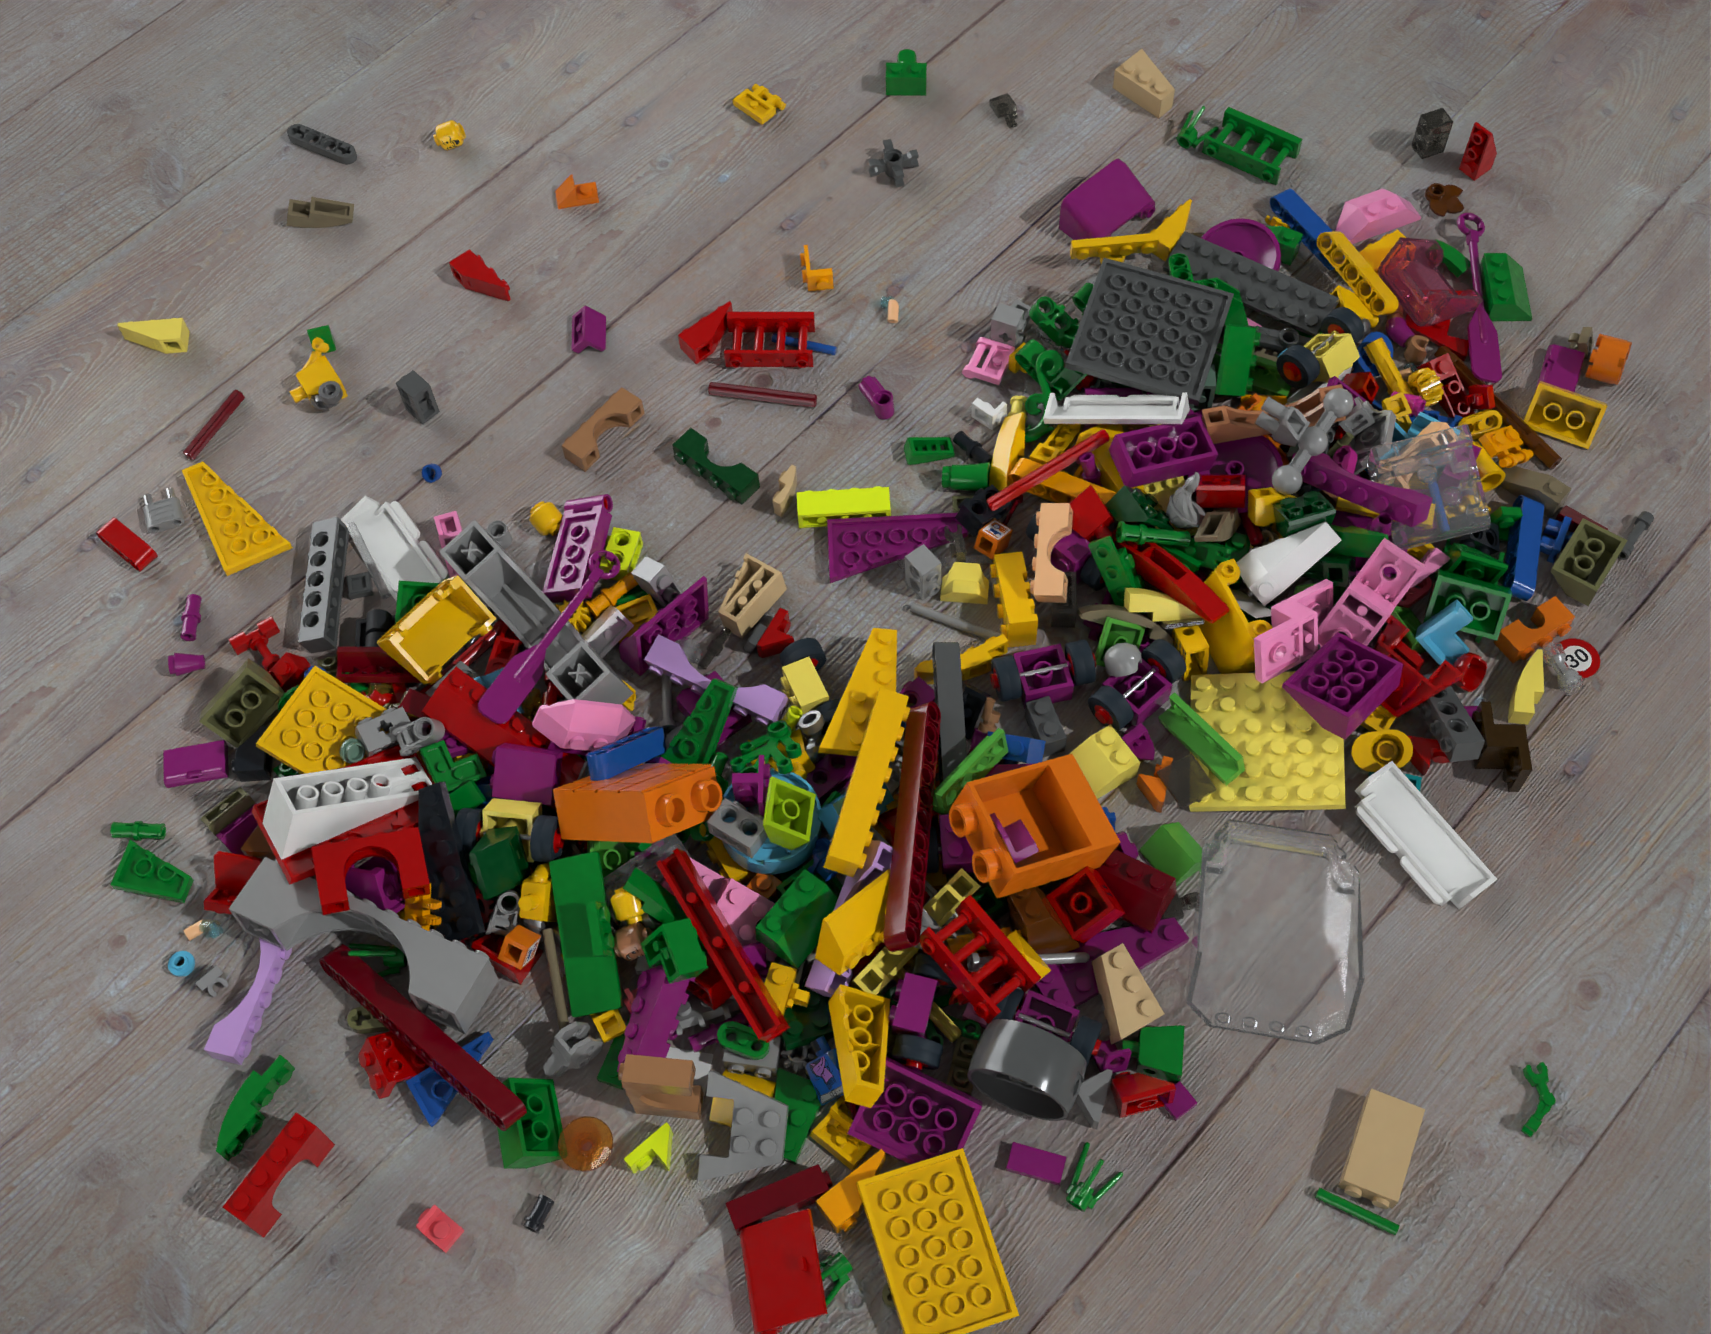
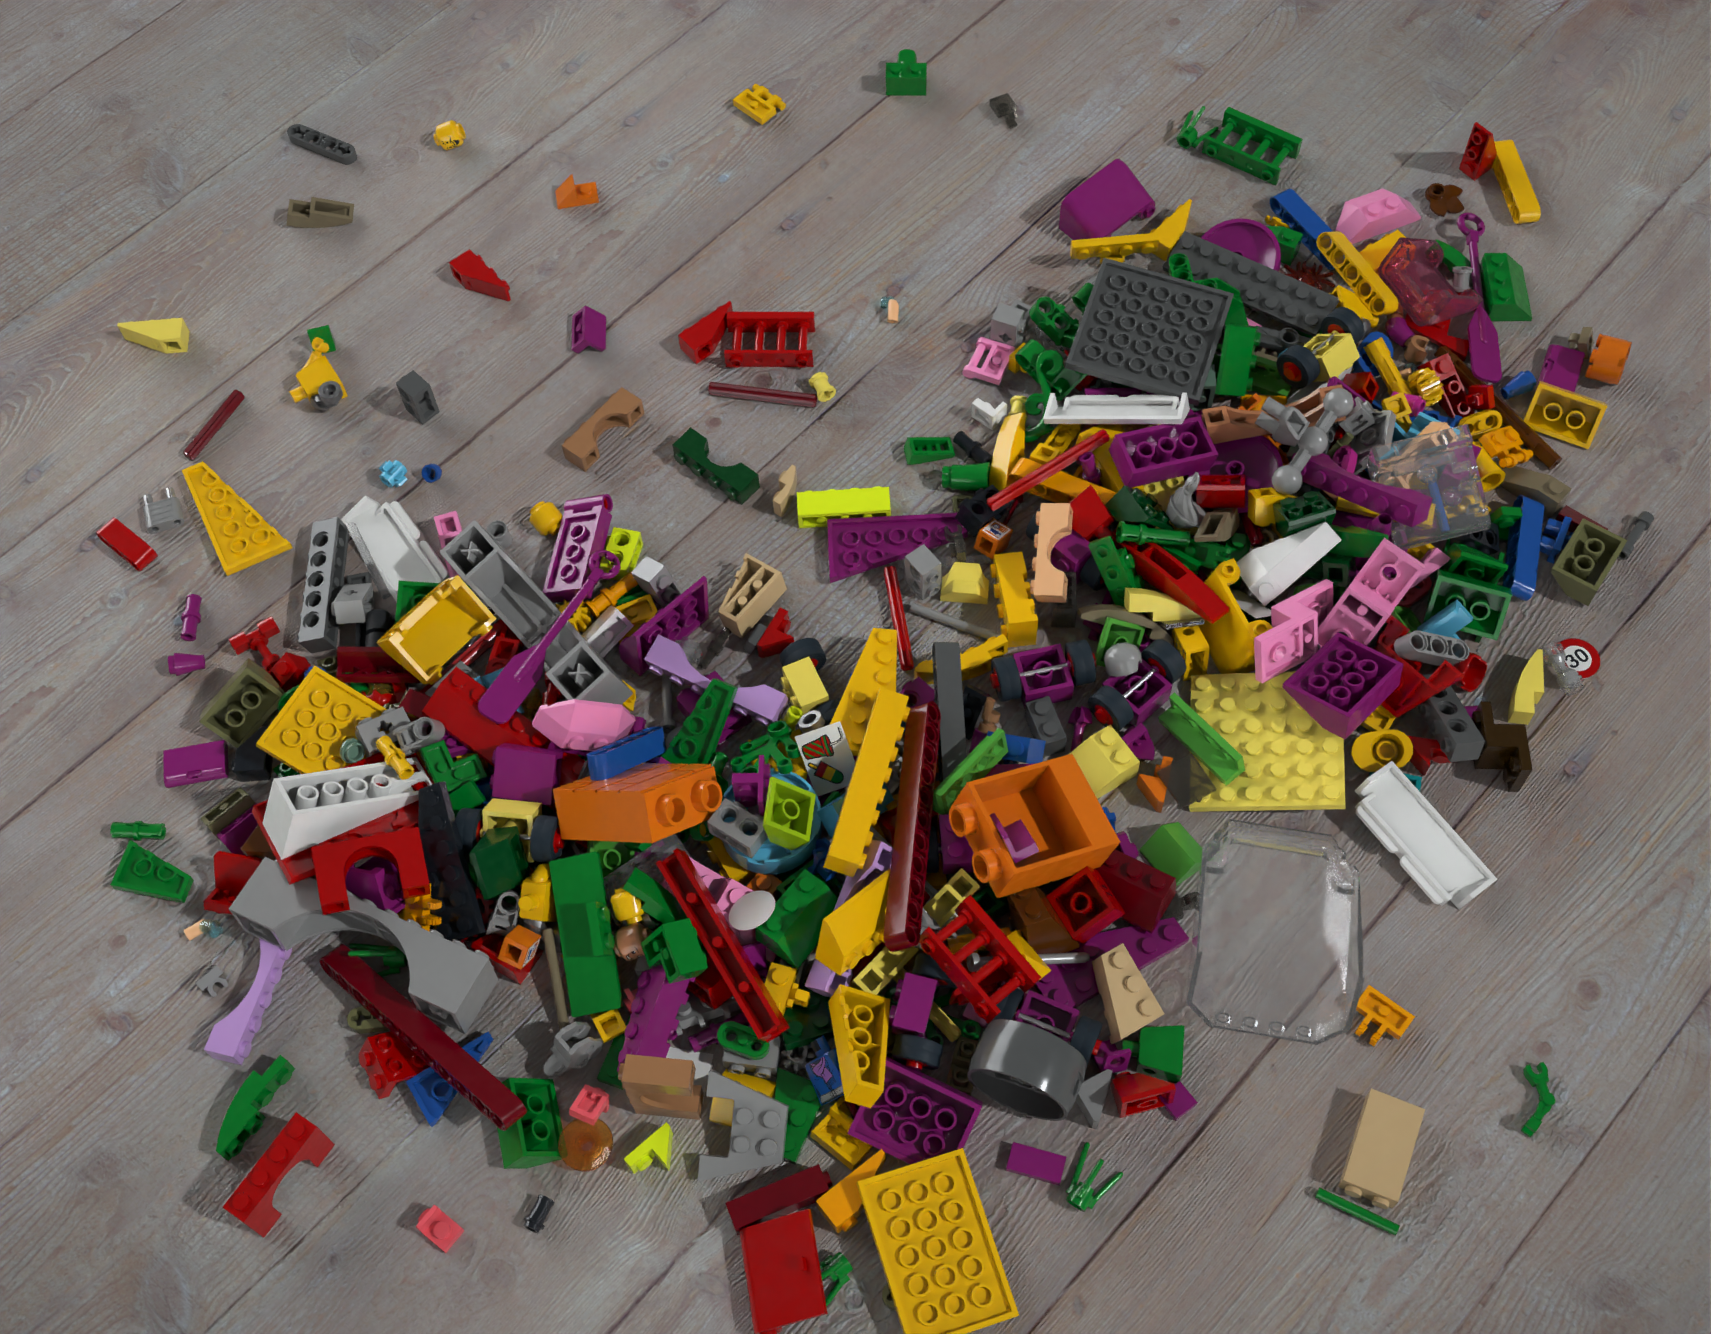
medium azure plate [168,951,195,977] -> none
blue bar [772,333,837,355] -> none
light orange bracket [800,245,834,291] -> none
magenta piece [858,375,895,419] -> none
dark grey pin [868,139,919,187] -> none
tan wedge [1113,49,1175,119] -> none
clear smoke brick [1411,108,1453,159] -> none
orange arch [1493,596,1575,663] -> none
none -> light grey brick [331,583,375,624]
none -> yellow pin [376,736,414,780]
none -> medium azure gear [379,460,408,488]
none -> coral bracket [569,1084,609,1126]
none -> white sticker [729,891,775,930]
none -> white sticker [794,721,855,796]
none -> light yellow bush [809,372,836,402]
none -> red axle [884,566,914,671]
none -> magenta bar [1068,706,1092,752]
none -> clear red animal [1284,261,1335,290]
none -> light orange hinge [1353,985,1415,1047]
none -> light grey beam [1394,630,1469,666]
none -> light grey bush [1450,266,1473,292]
none -> yellow beam [1492,139,1541,224]
none -> blue cone [1500,370,1537,400]

